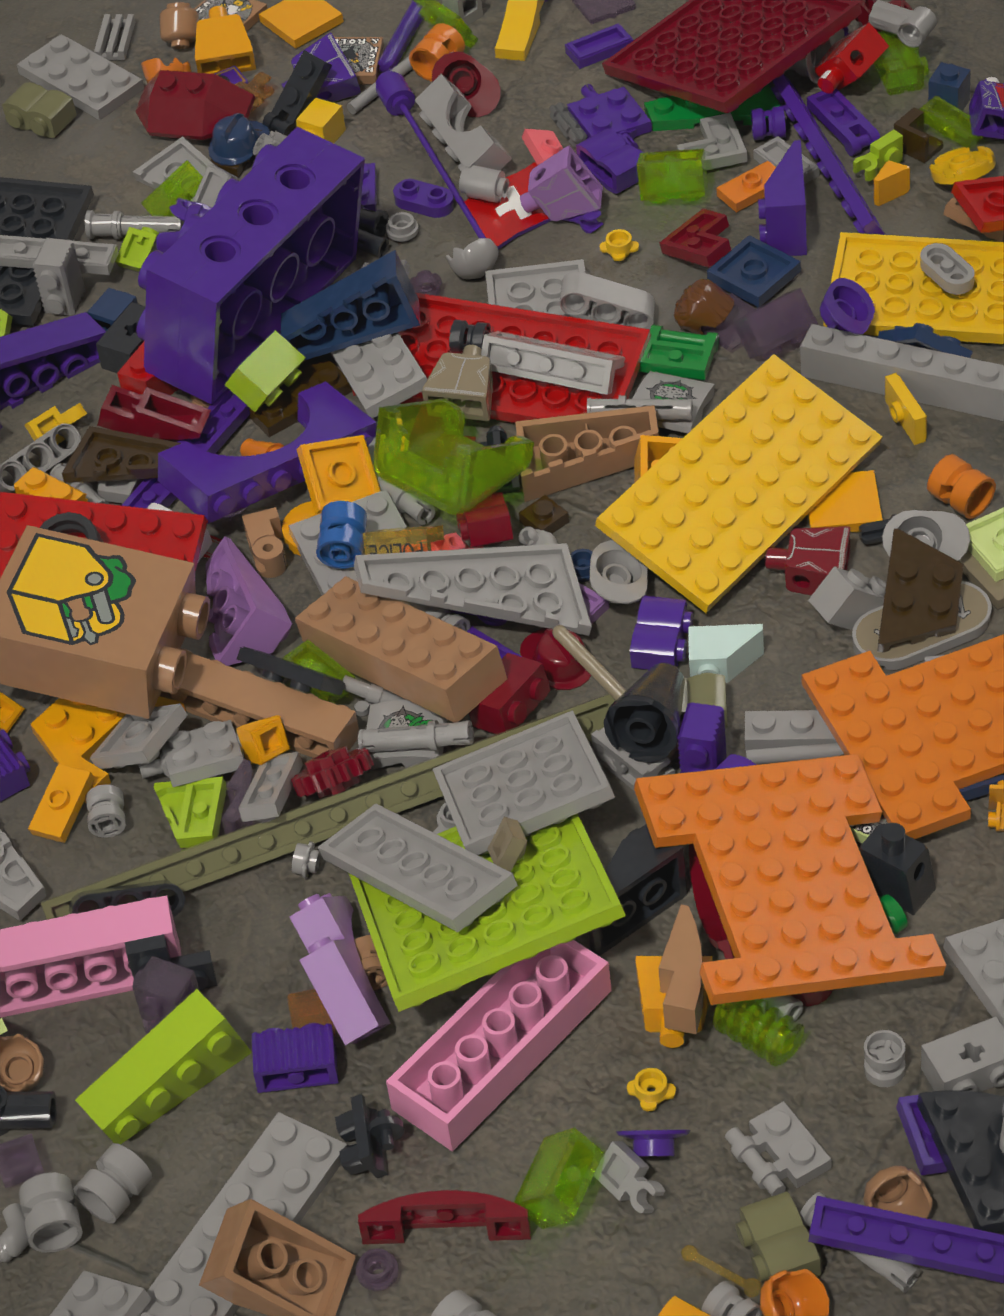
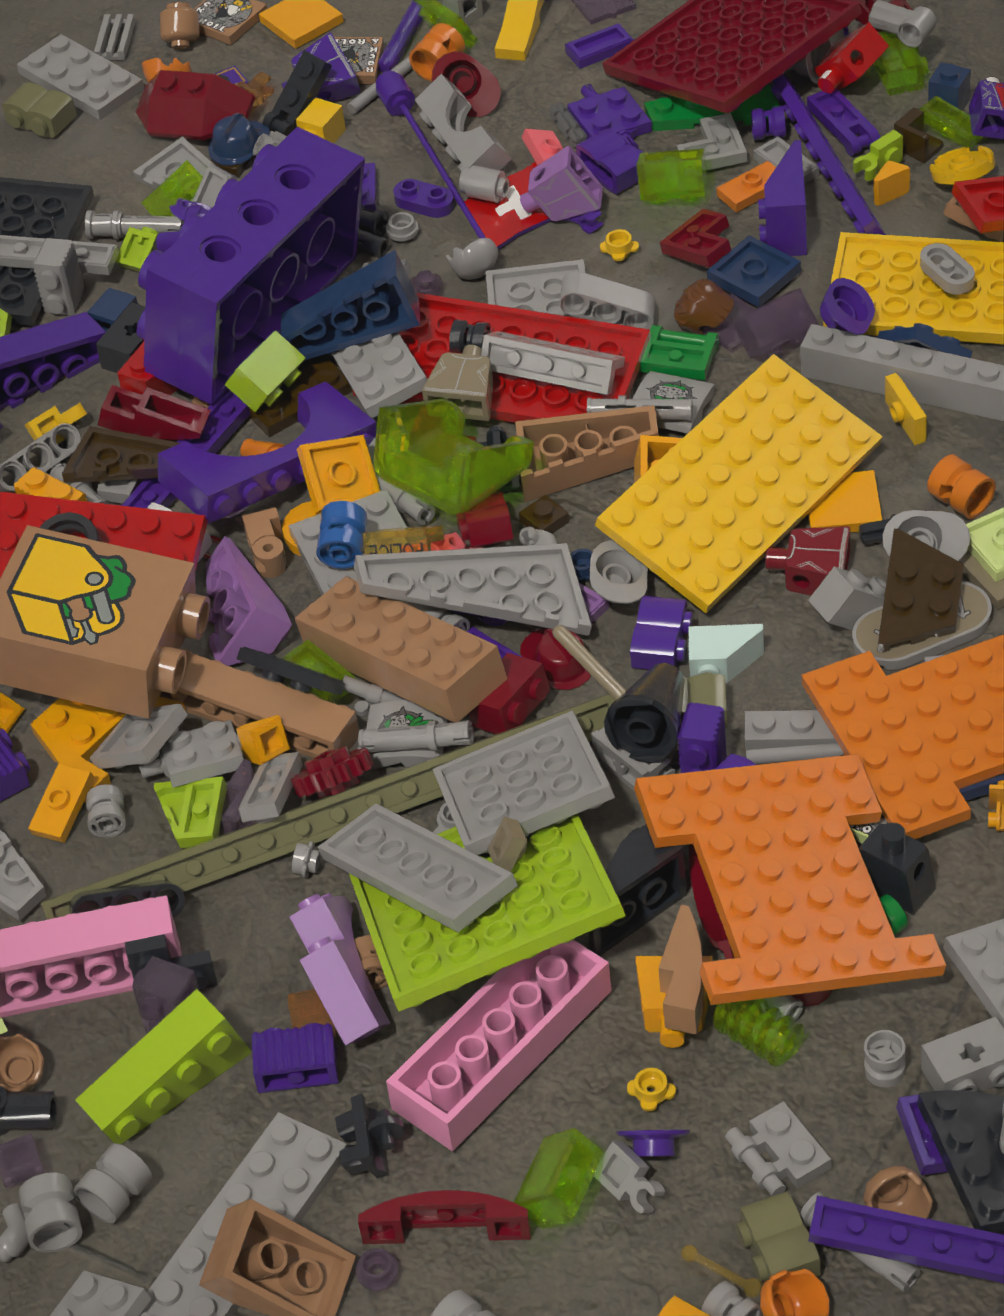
light orange torso [195,6,256,74] -> none

